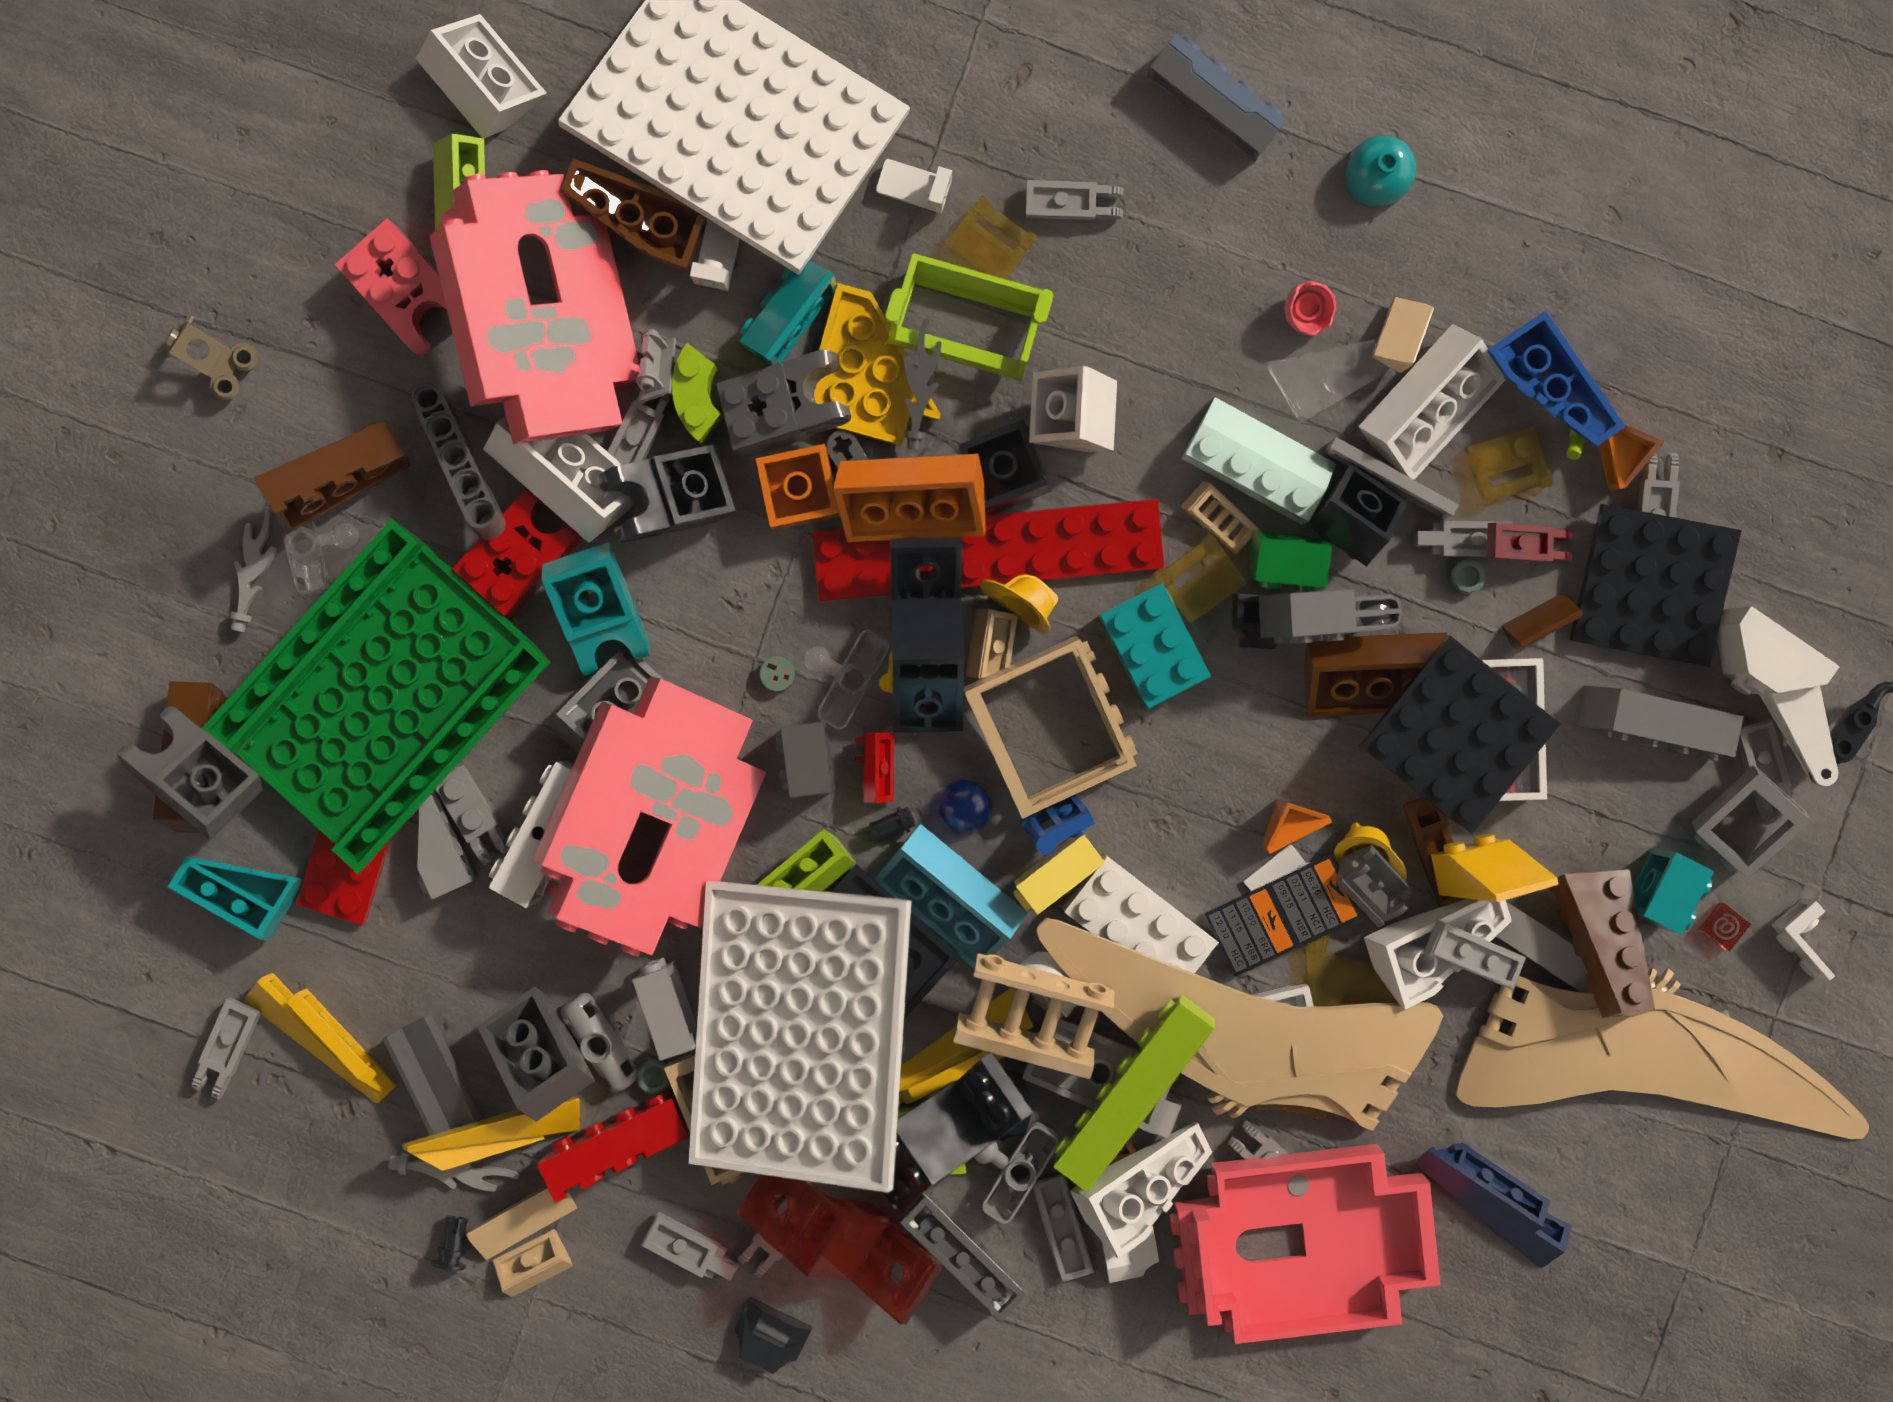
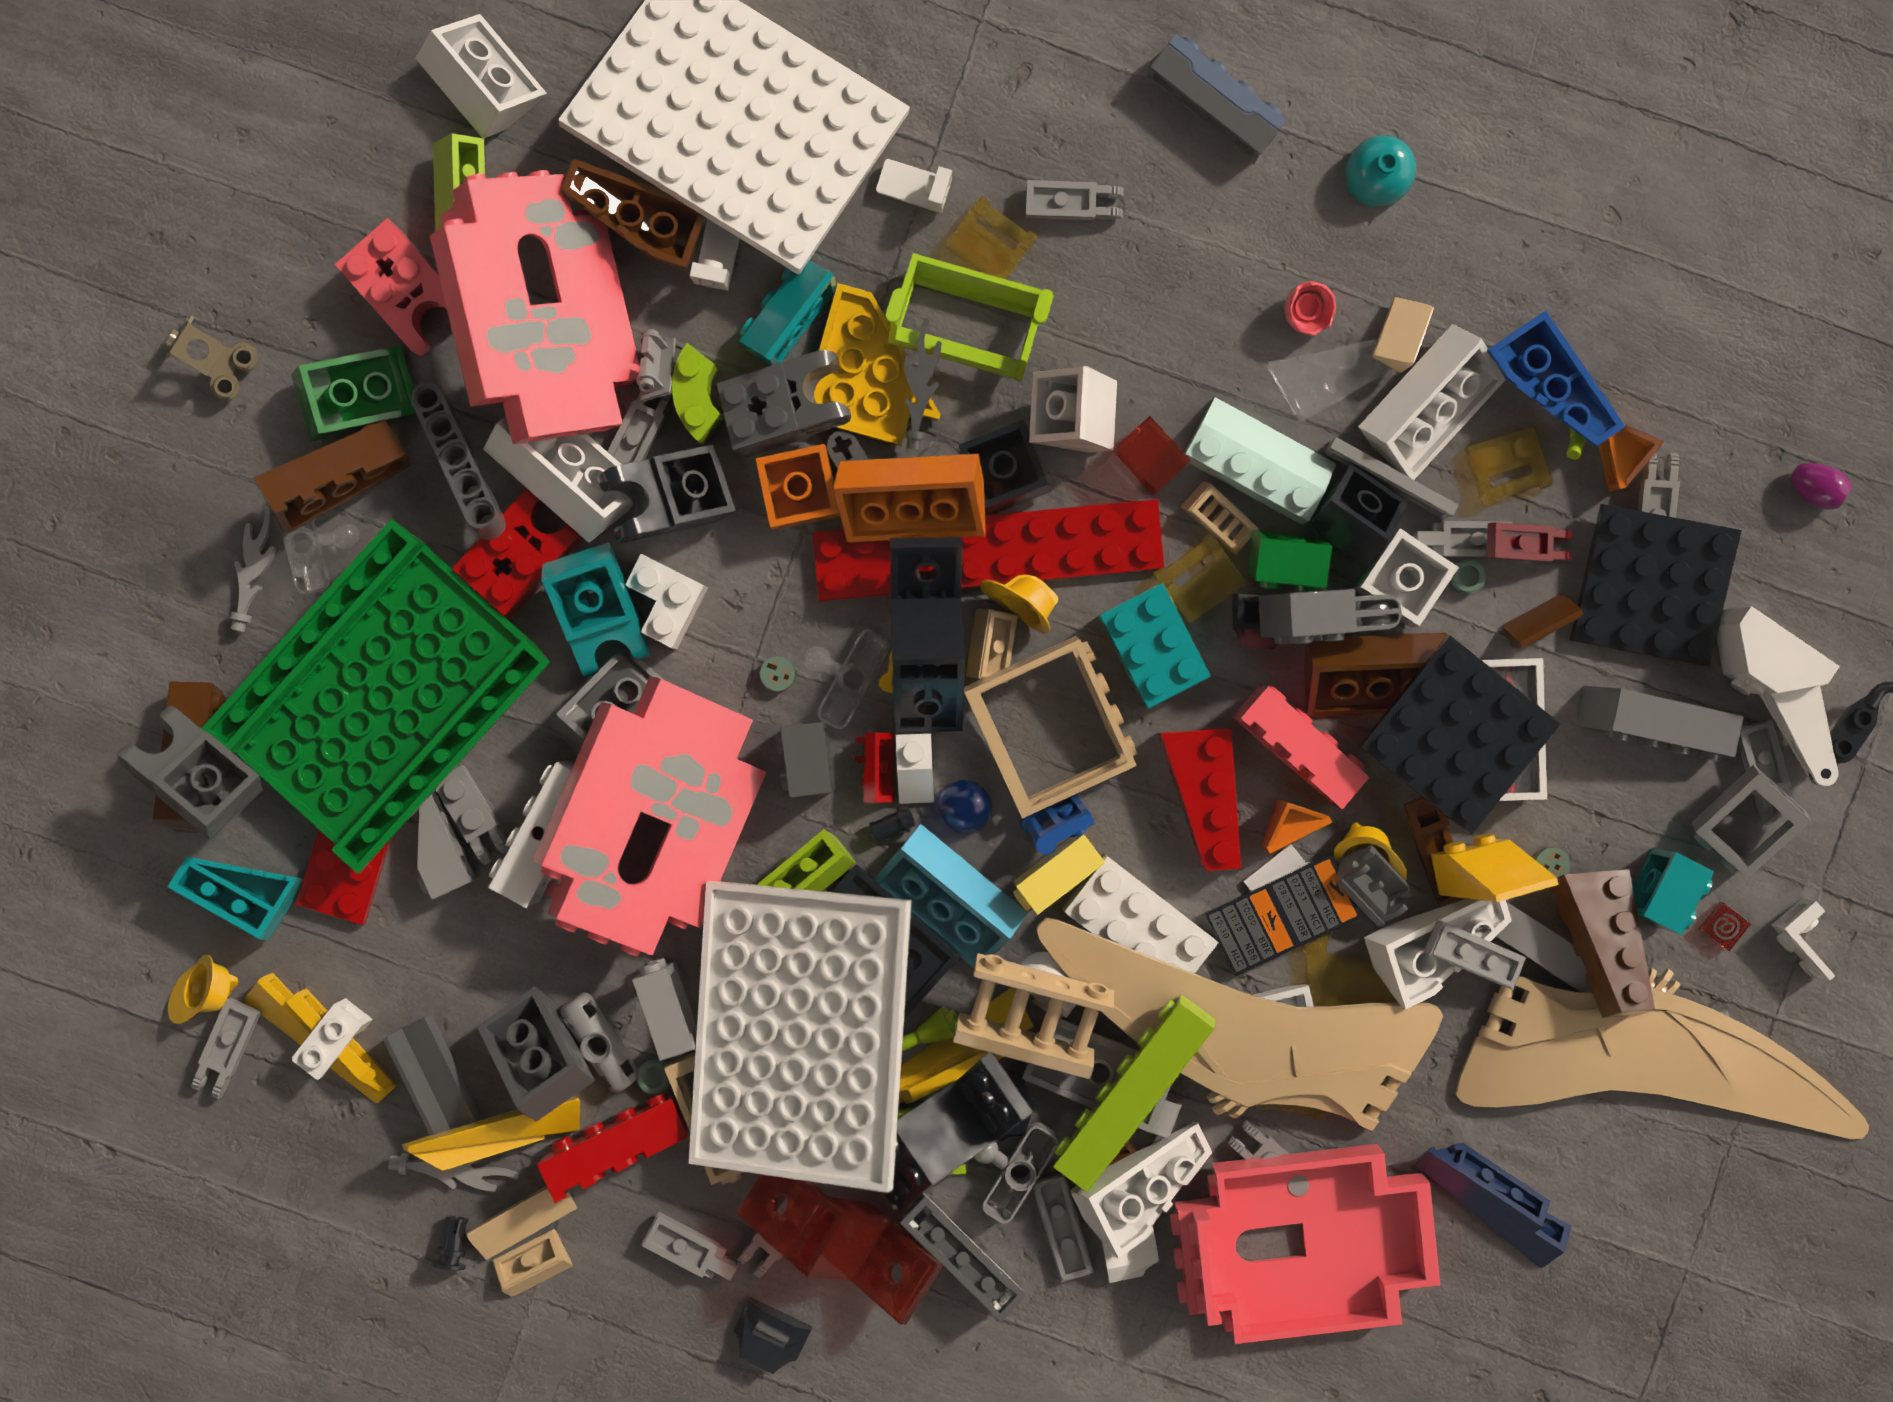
none -> yellow piece [168,955,238,1024]
none -> green slope [291,345,417,442]
none -> white bracket [292,998,373,1080]
none -> white brick [625,554,708,649]
none -> white slope [896,733,934,804]
none -> lime cone [902,1006,958,1051]
none -> clear red piece [1112,416,1190,495]
none -> red wedge [1157,728,1241,871]
none -> coral wedge [1231,685,1370,809]
none -> white brick [1353,528,1459,628]
none -> sand green tile [1533,847,1570,877]
none -> magenta animal [1791,463,1852,510]

